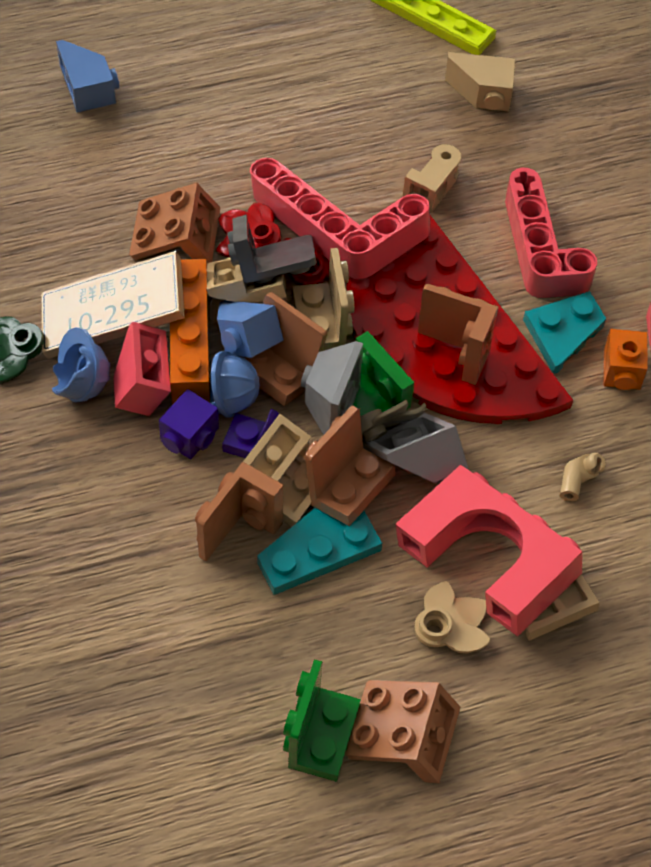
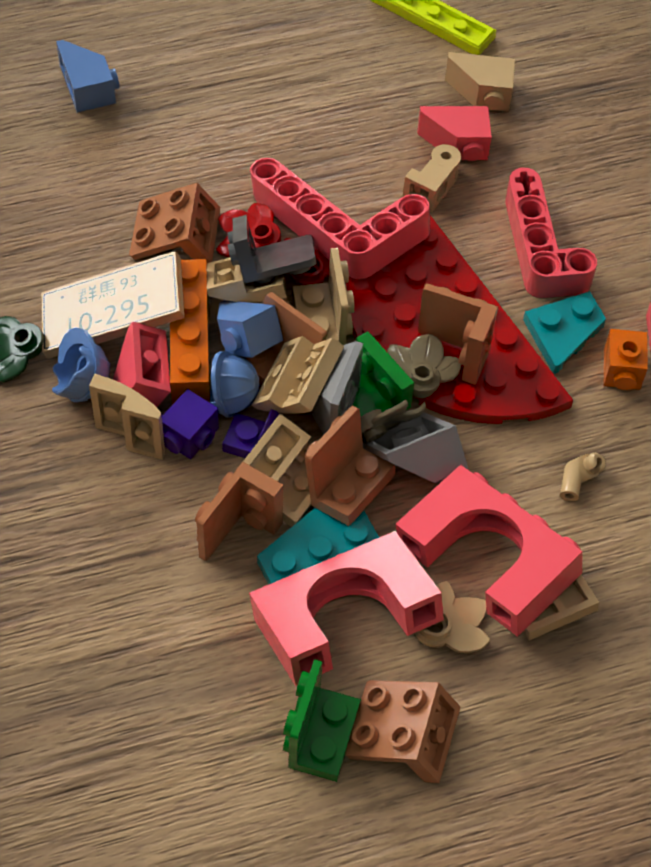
none -> tan slope [89,374,165,460]
none -> coral arch [249,531,444,686]
none -> tan slope [252,336,344,414]
none -> dark tan plate [387,334,461,398]
none -> coral slope [417,106,492,161]

